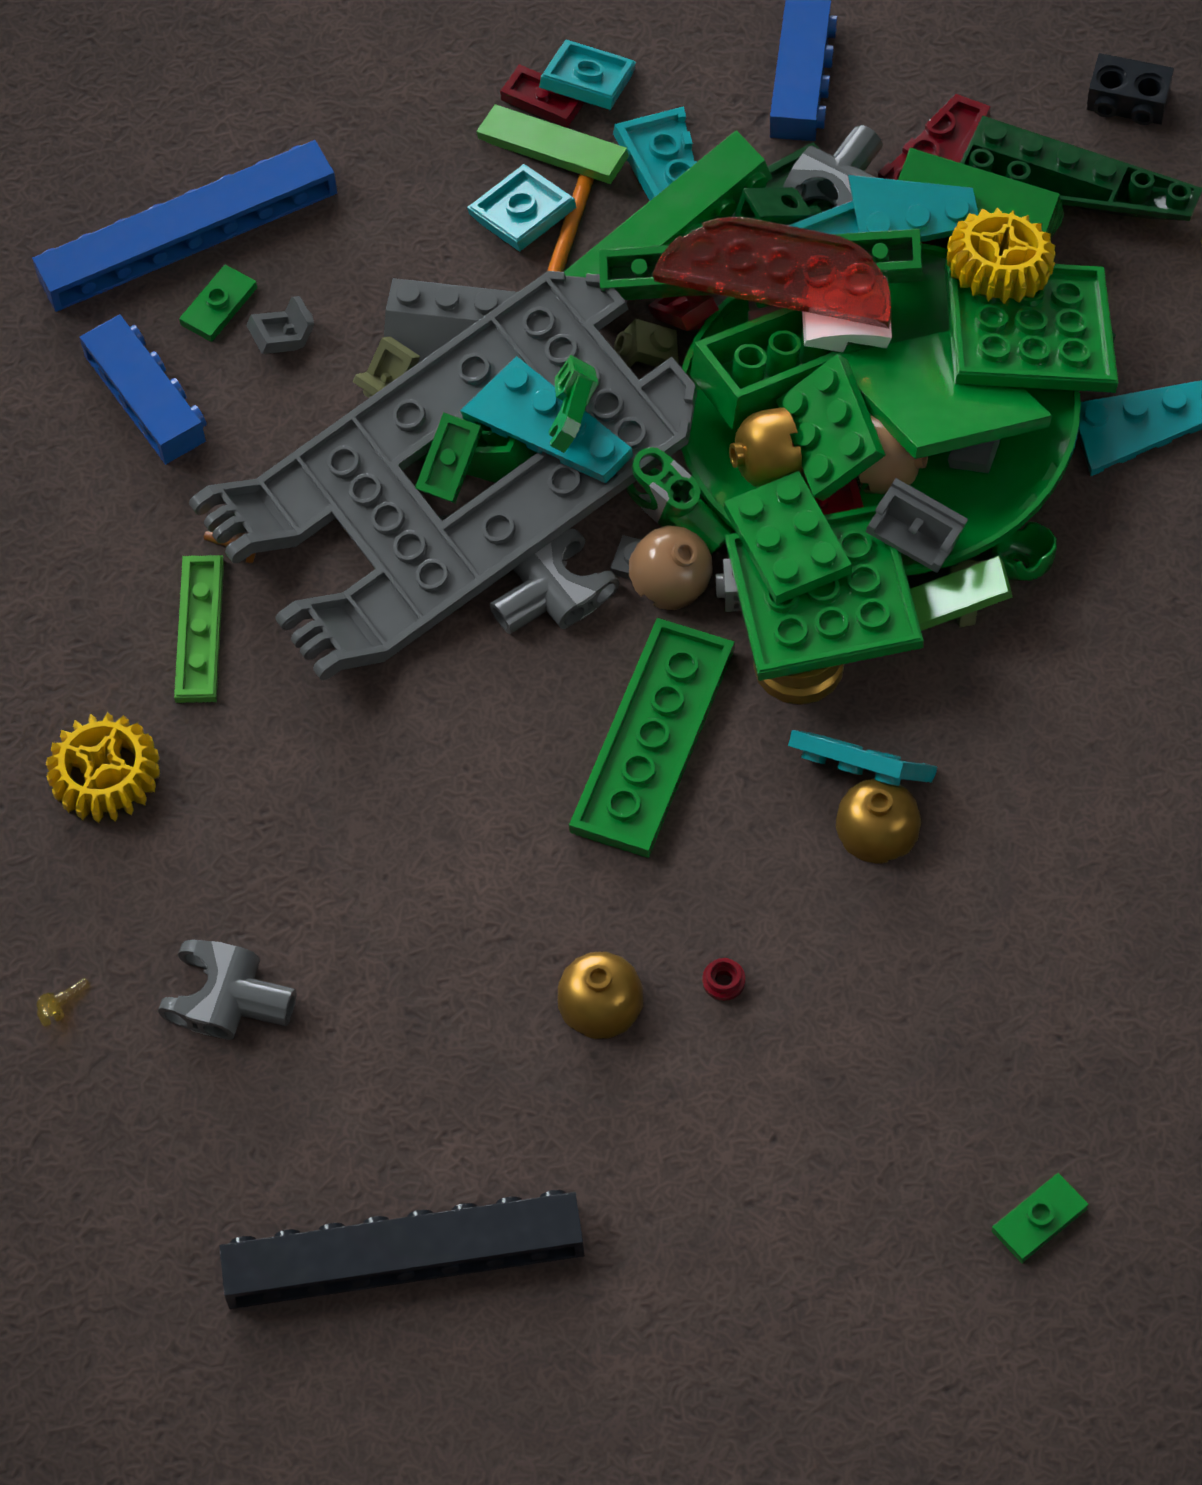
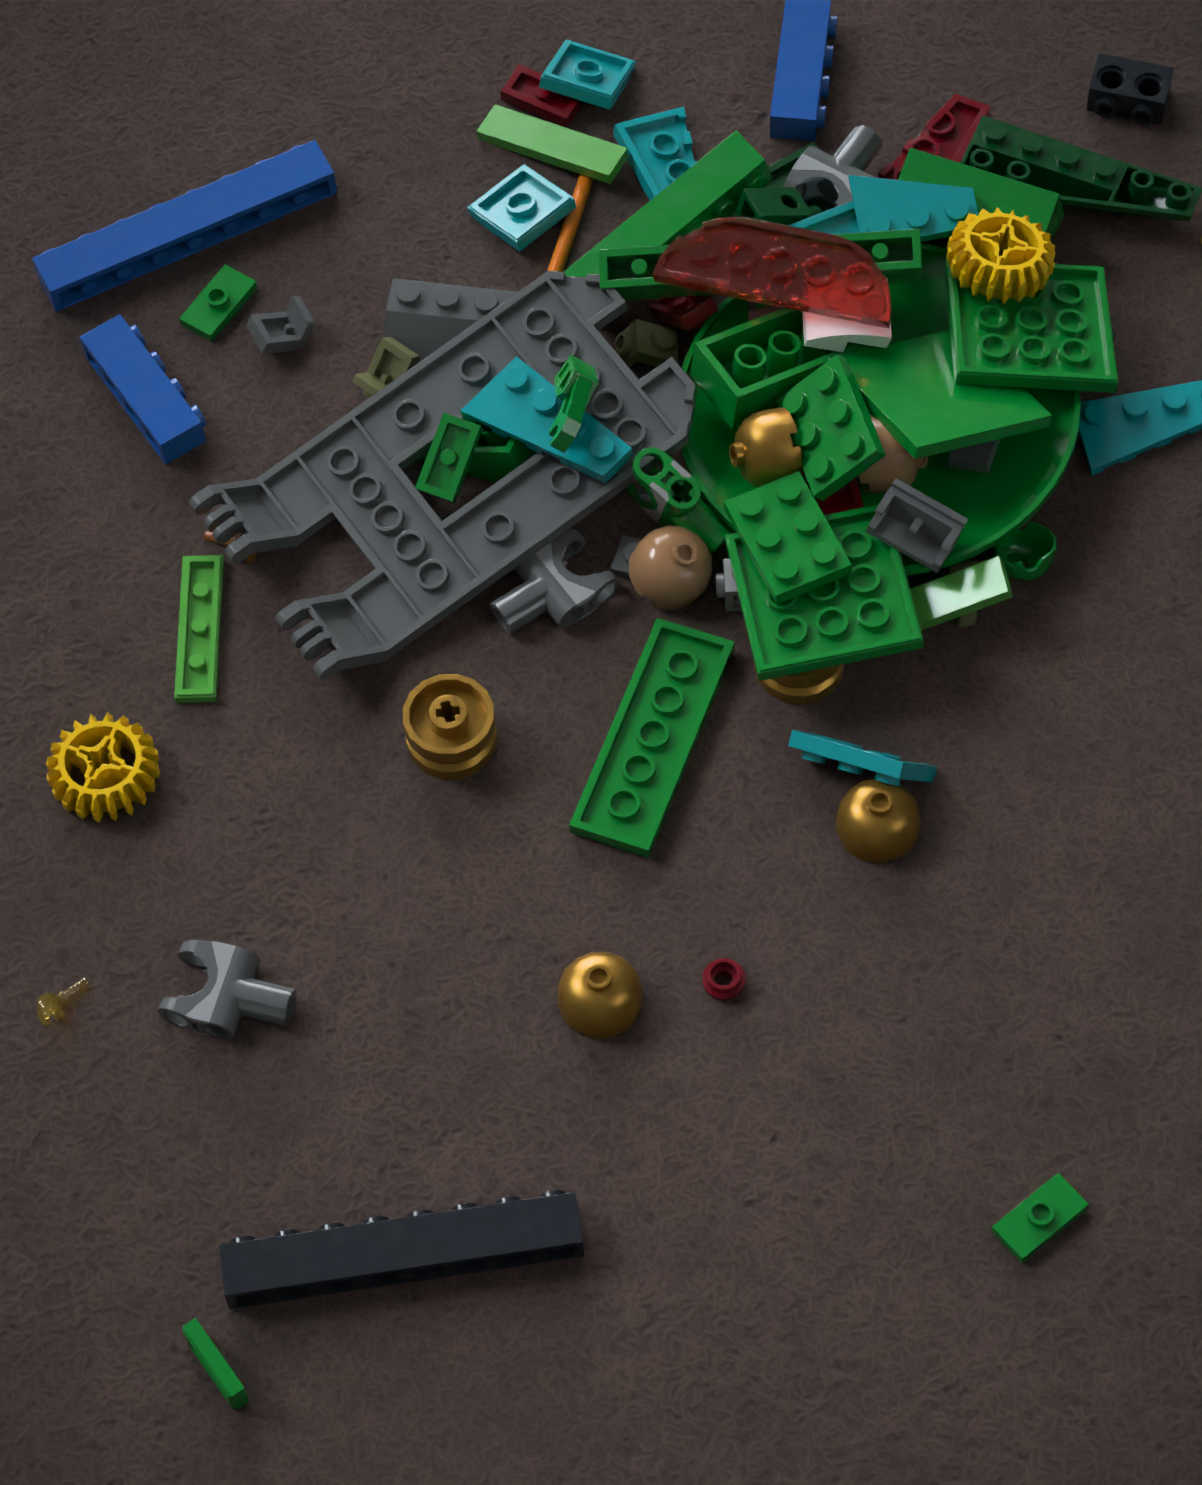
none -> green tile [182,1317,249,1410]
none -> pearl gold wheel [403,674,497,780]

